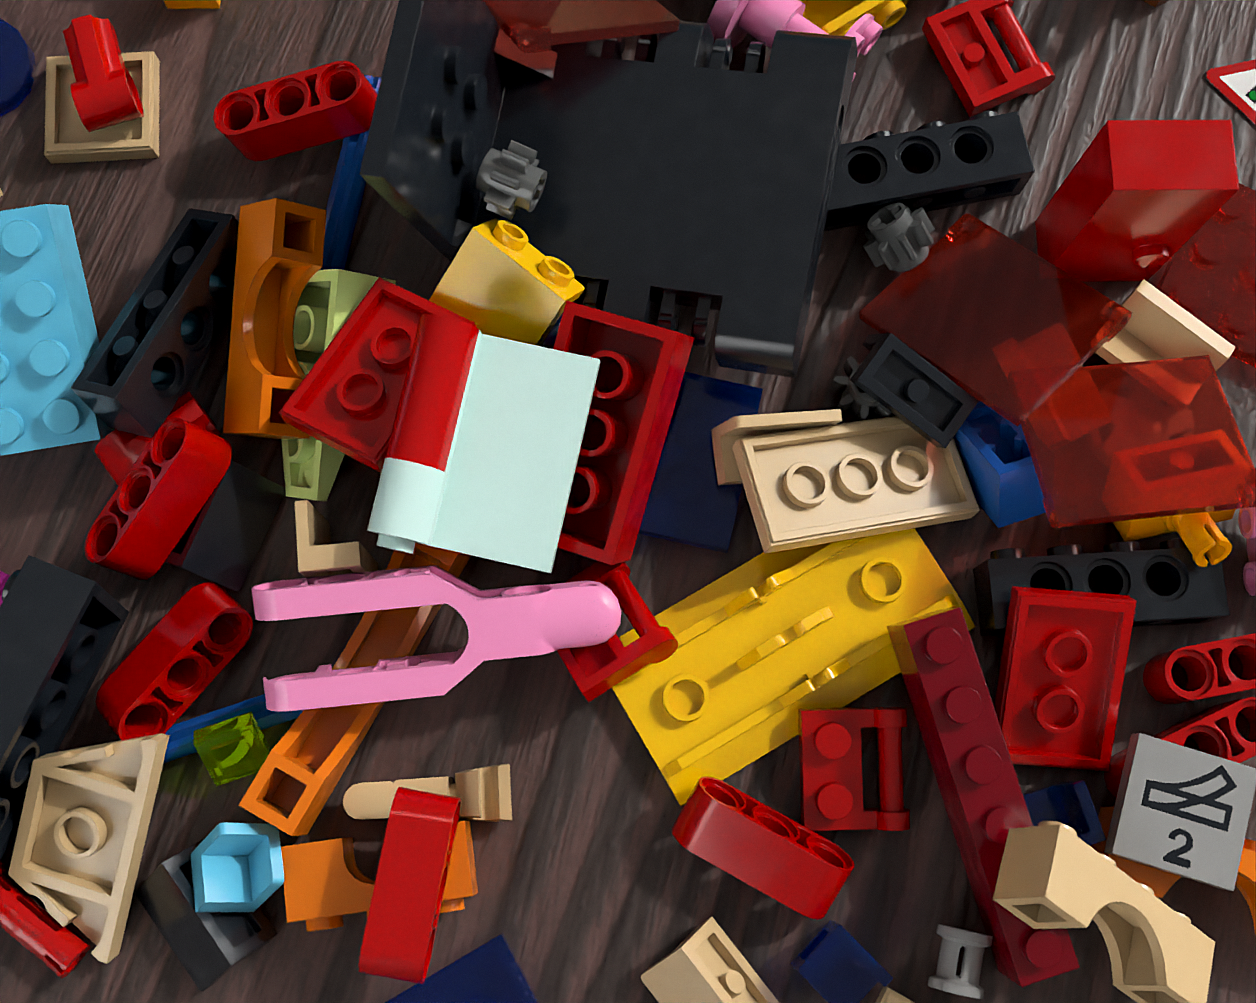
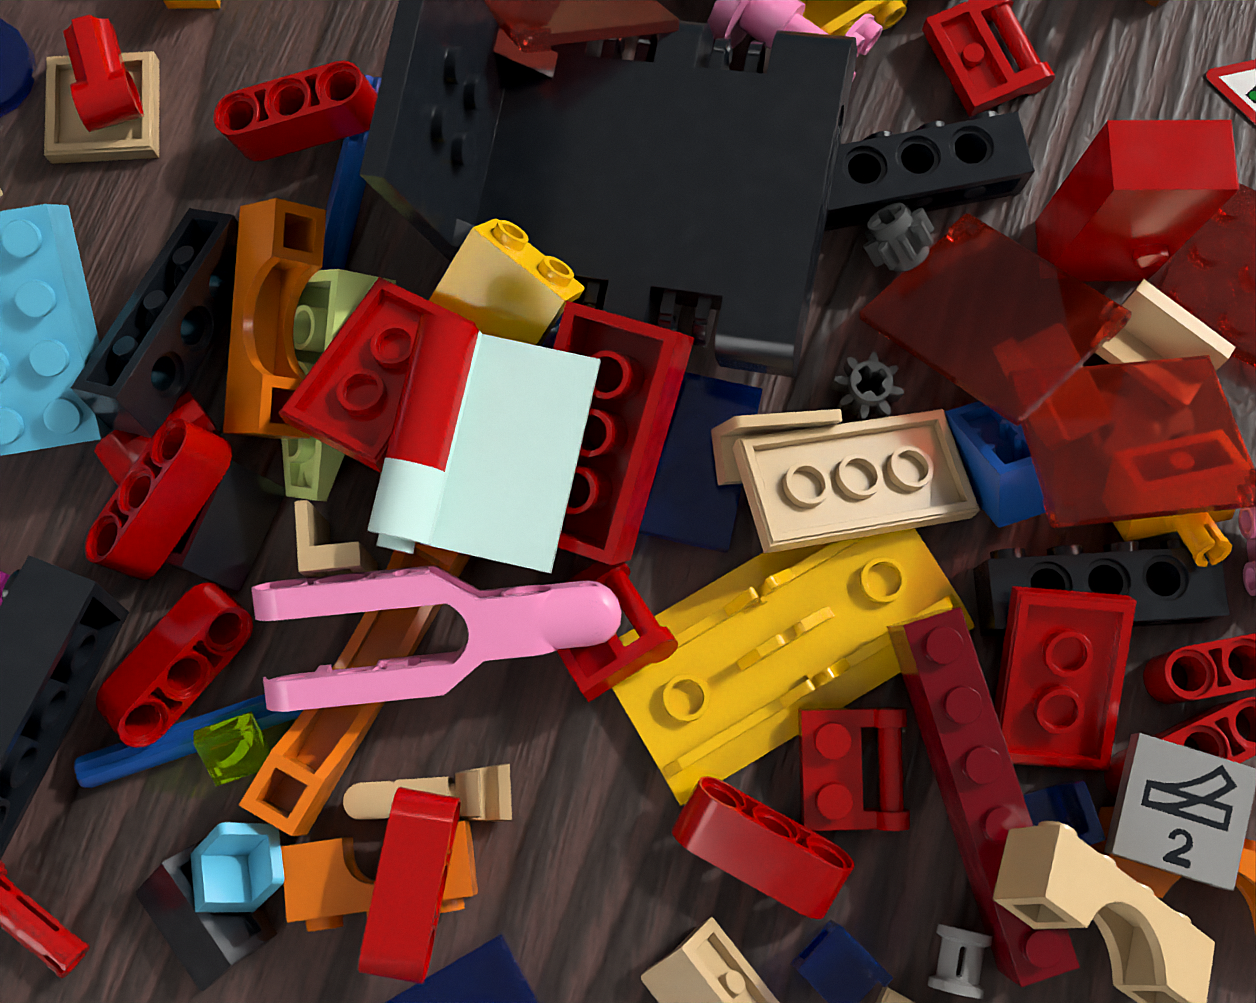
tan wing [8,733,170,964] -> none
dark grey gear [476,140,547,220] -> none
black panel [850,333,978,448] -> none

